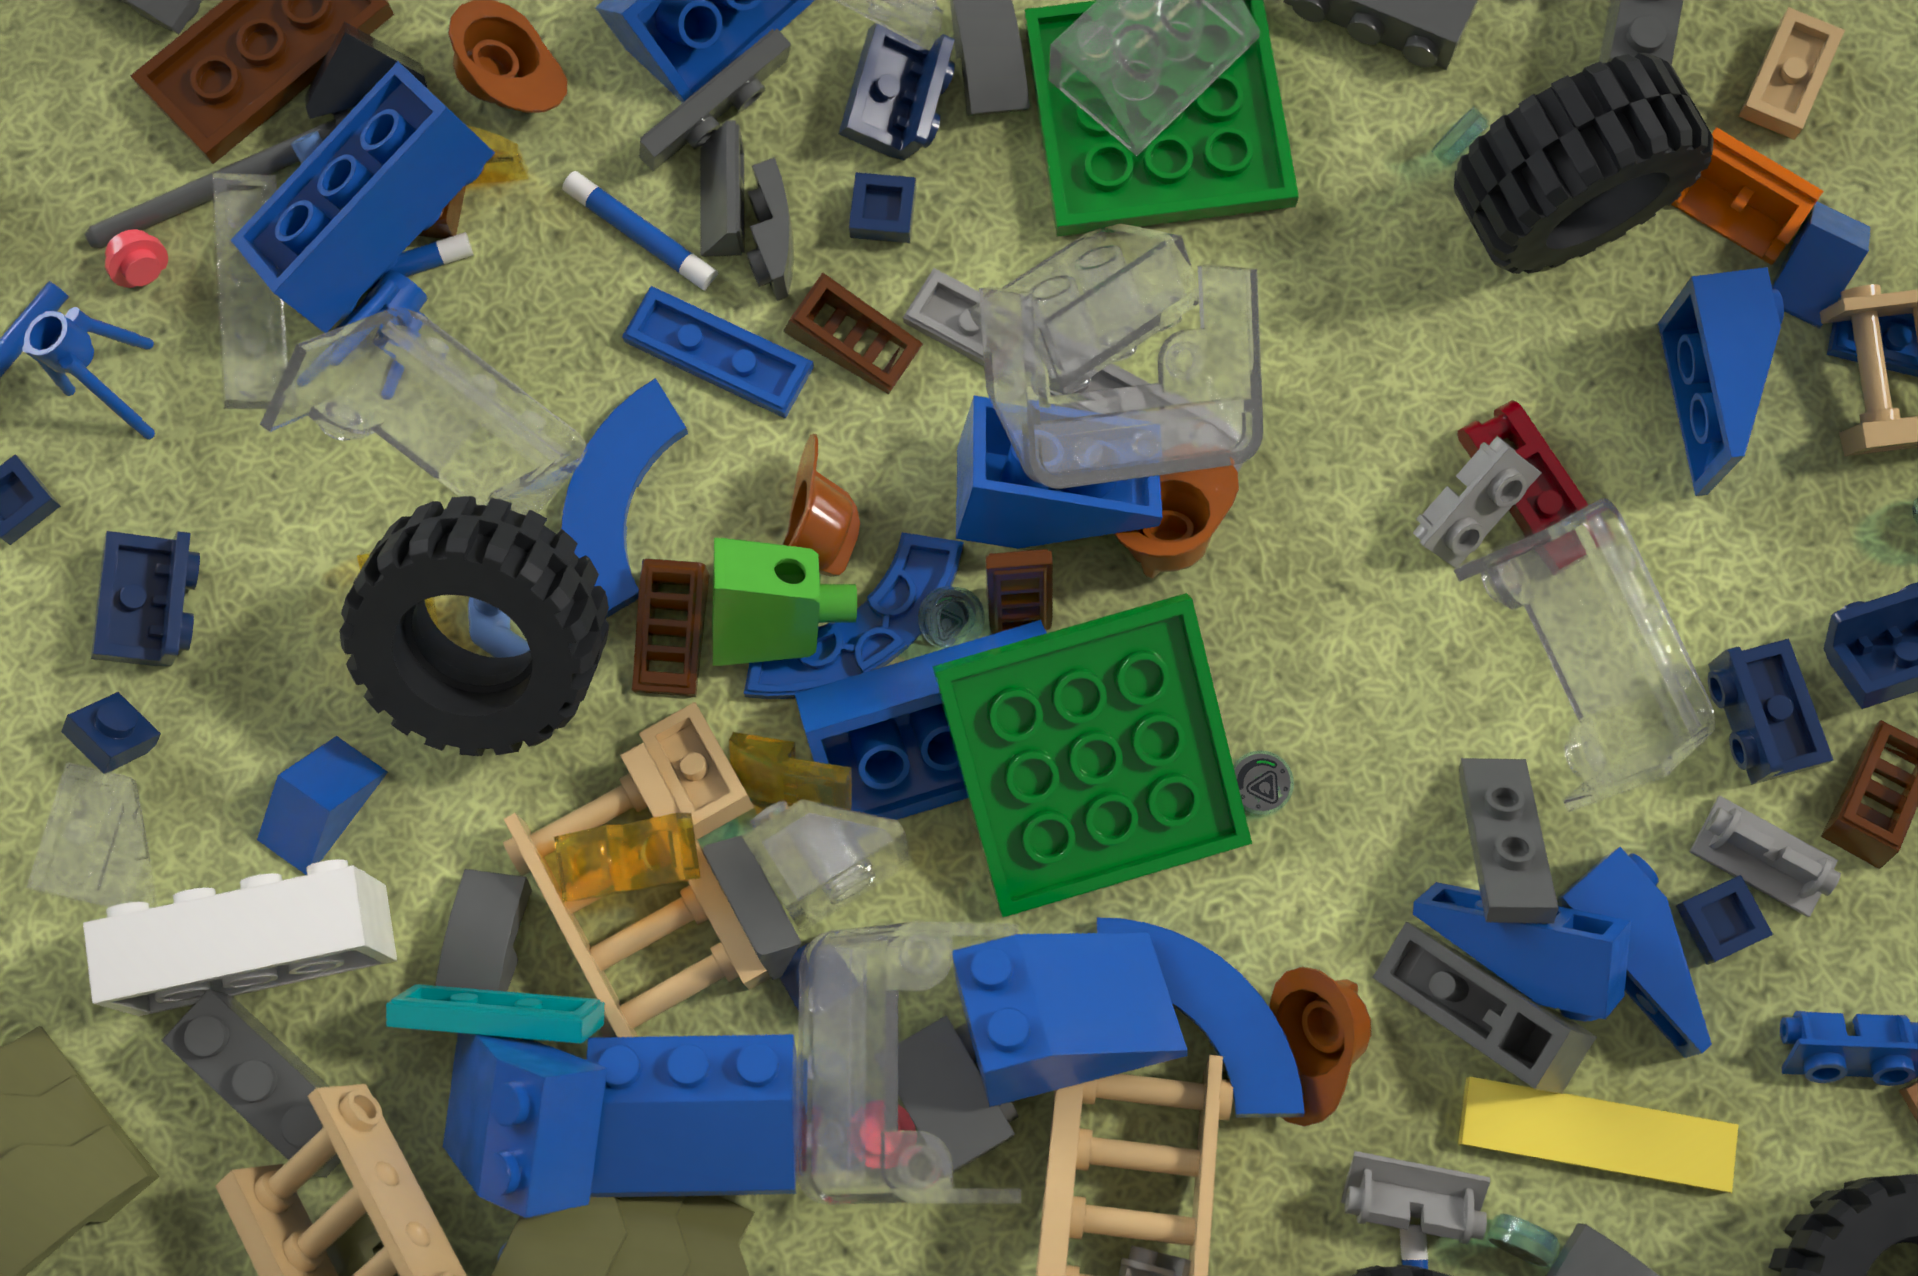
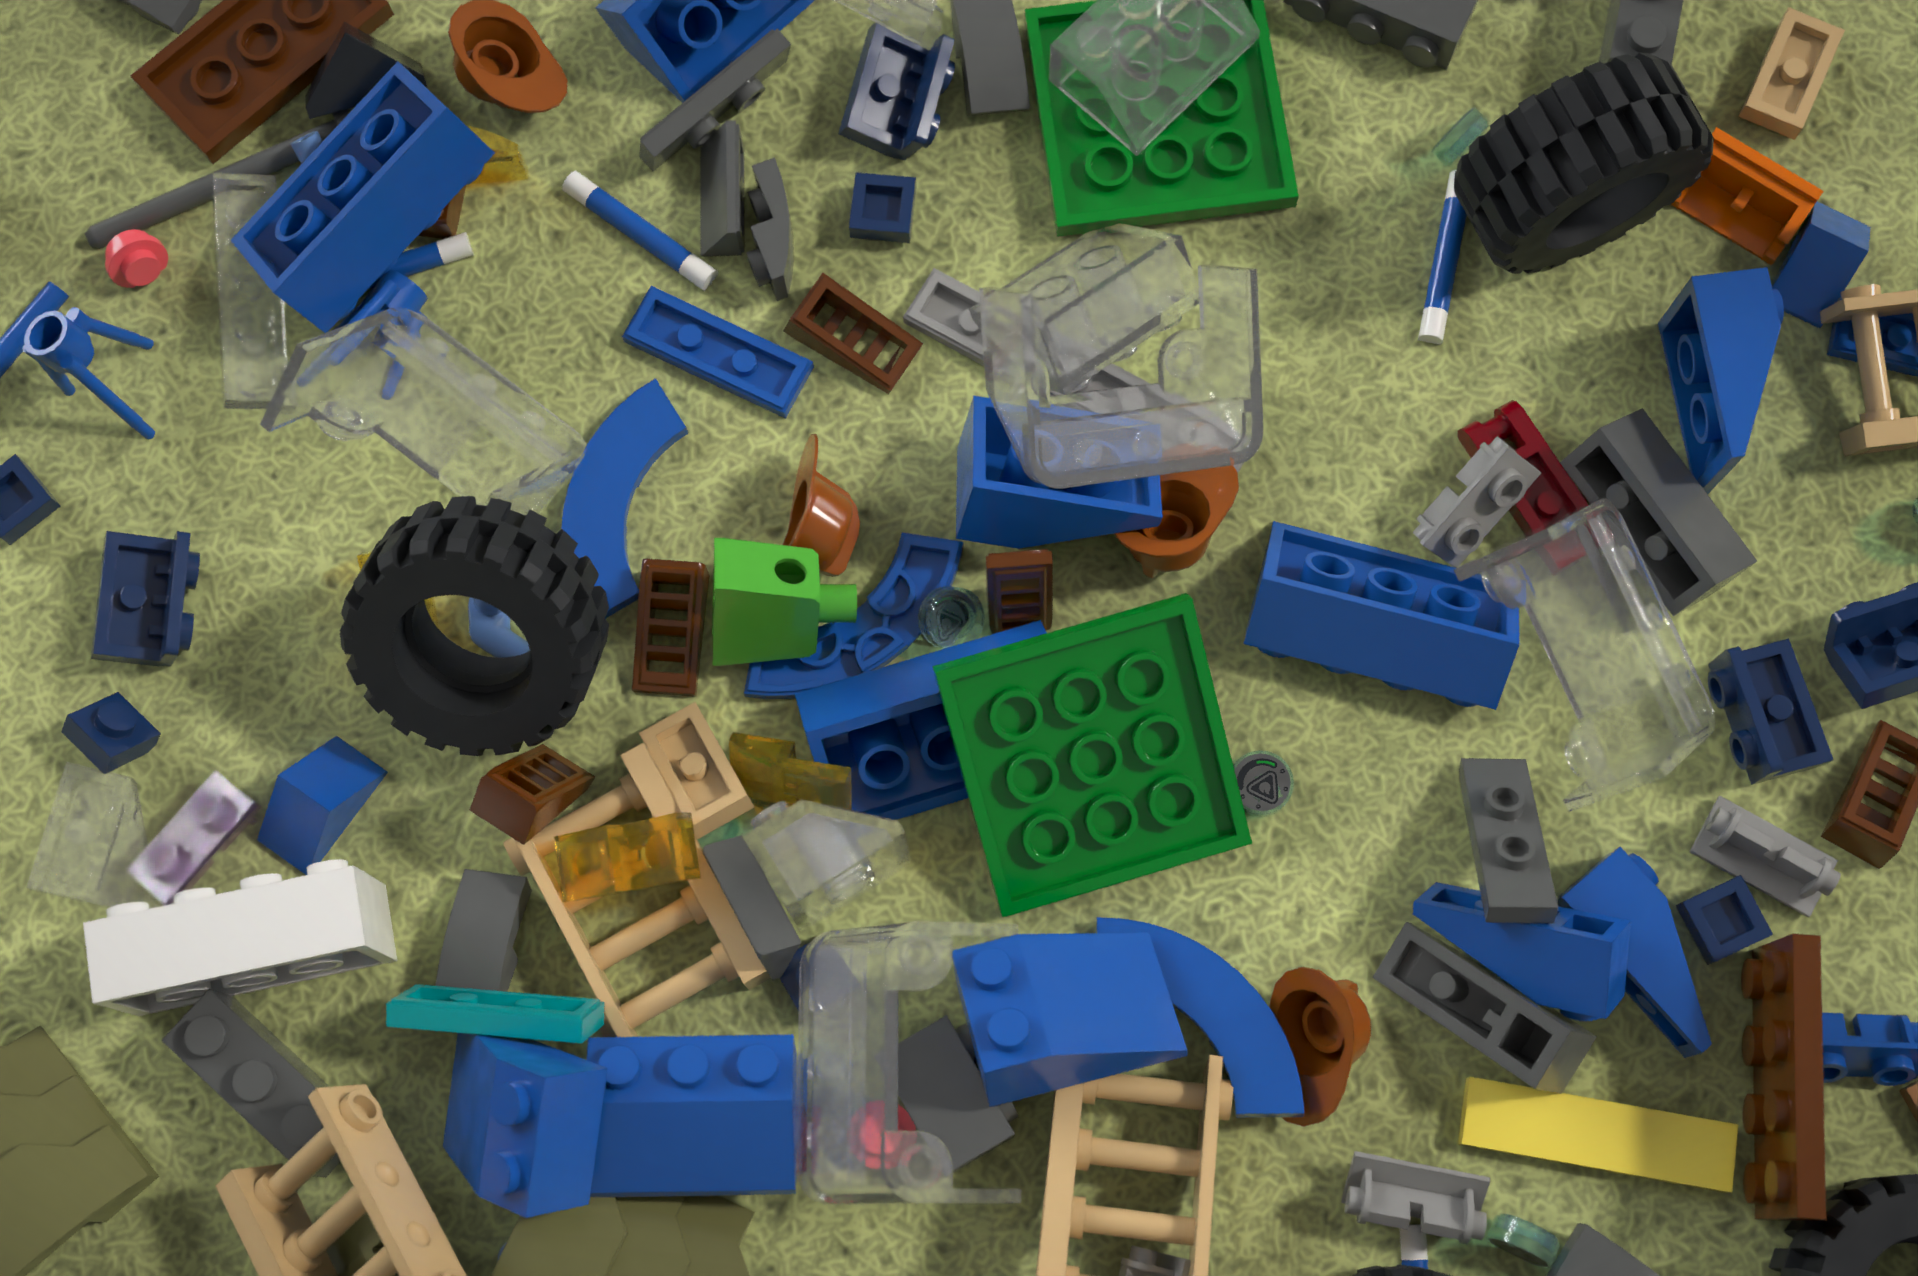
none -> clear purple hinge [126,770,262,905]
none -> reddish brown slope [470,744,595,845]
none -> blue slope [1244,521,1520,710]
none -> blue bar [1418,170,1467,345]
none -> dark grey brick [1560,408,1757,616]
none -> reddish brown plate [1741,934,1826,1221]

